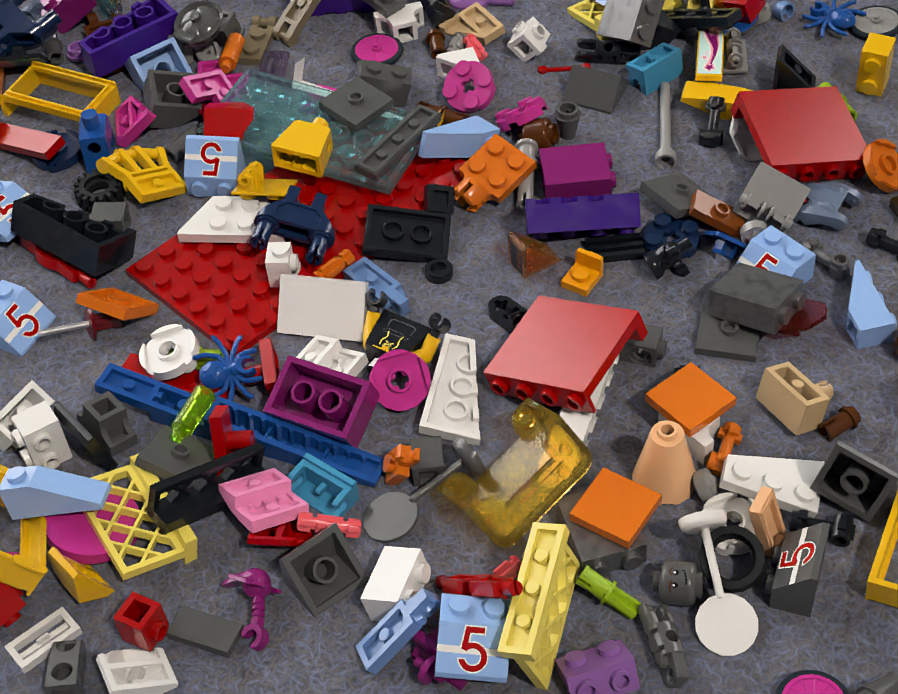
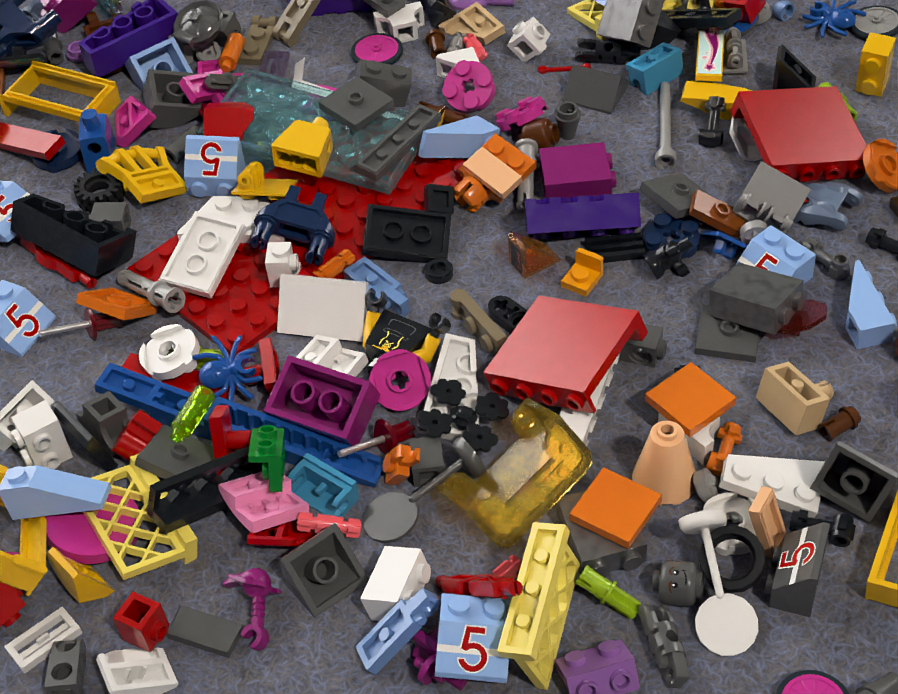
none -> red leg [111,409,163,462]
none -> light grey pin [117,269,186,313]
none -> white tile [158,211,247,299]
none -> dark grey axle [204,72,251,93]
none -> green bracket [248,425,285,492]
none -> dark red piece [337,419,416,458]
none -> black plant [418,379,509,452]
none -> dark tan plate [450,289,507,356]
none -> light nougat tile [463,147,523,199]

